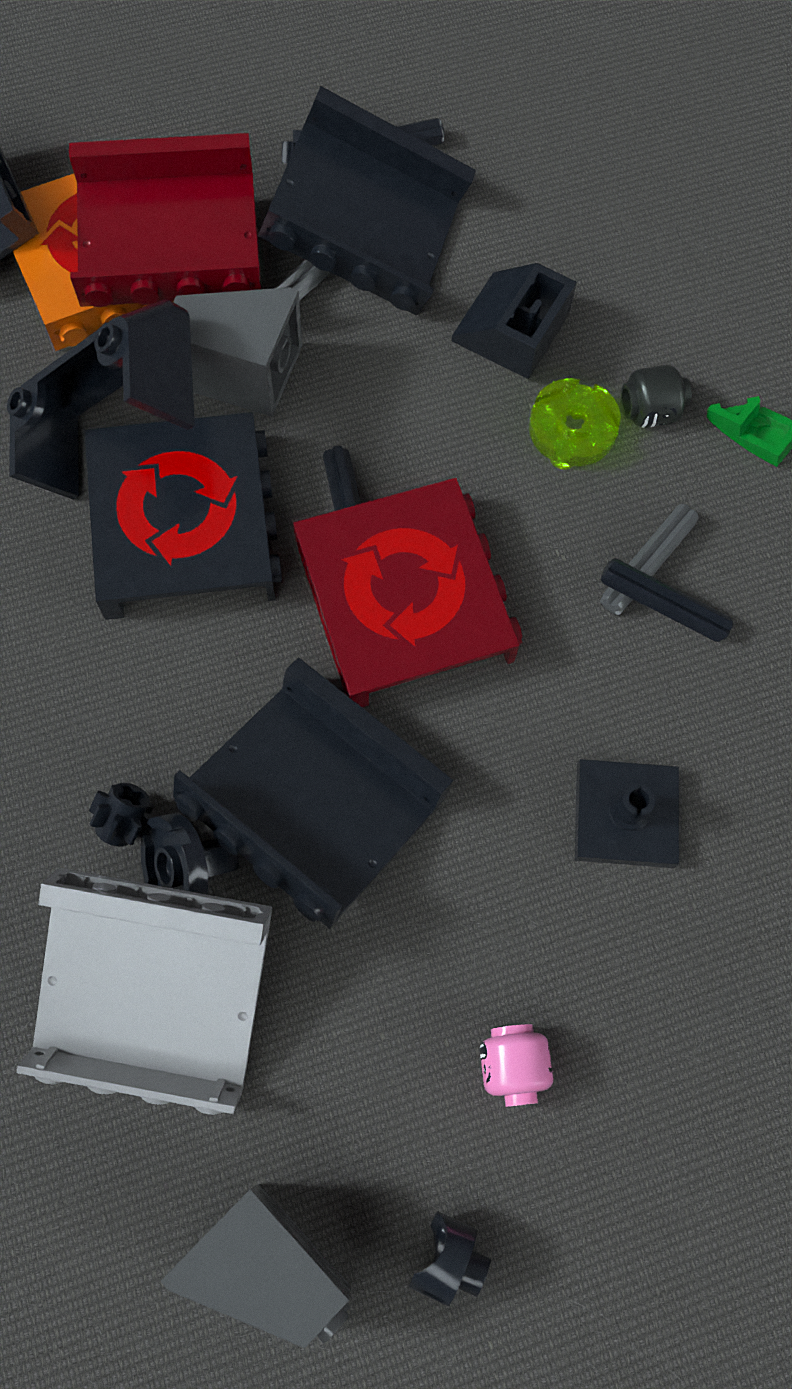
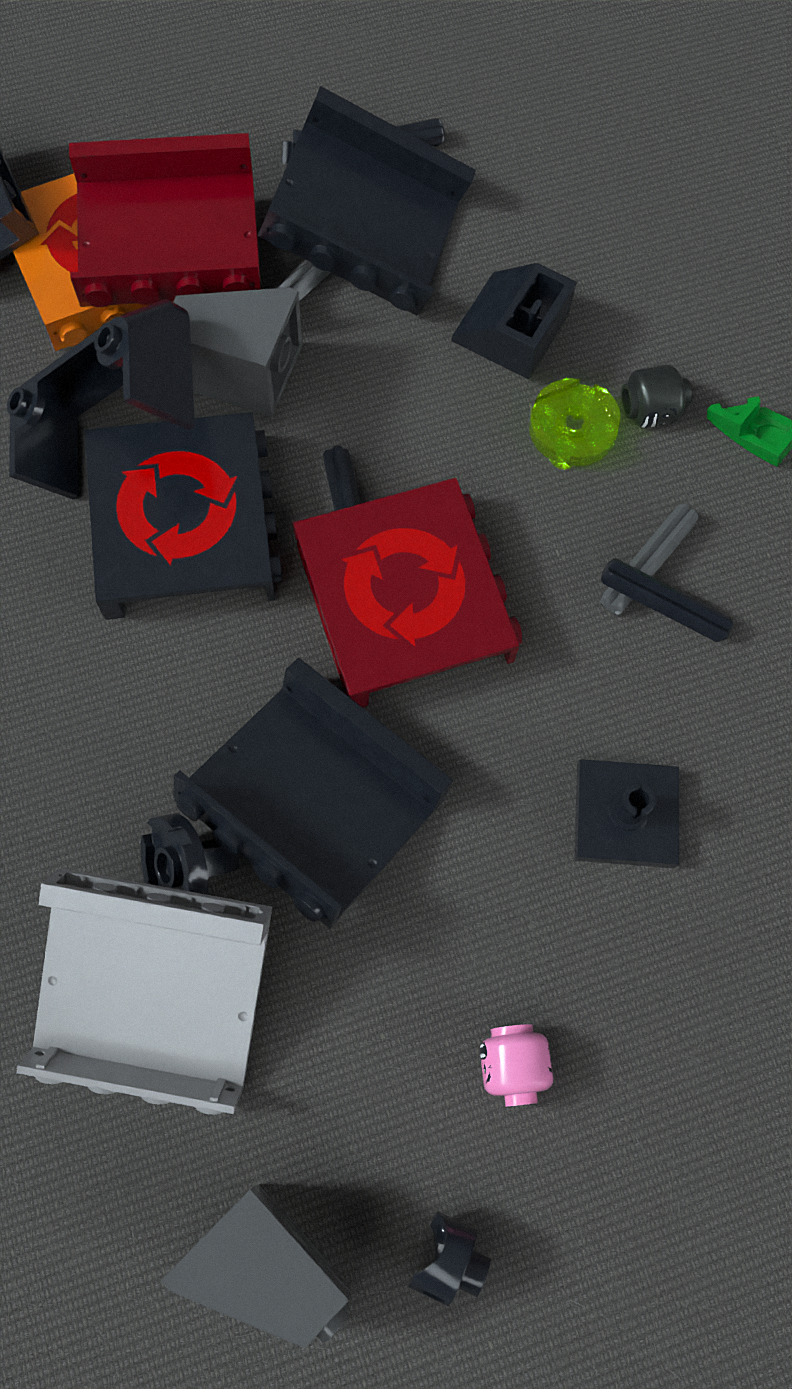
black gear [89,783,154,847] -> none

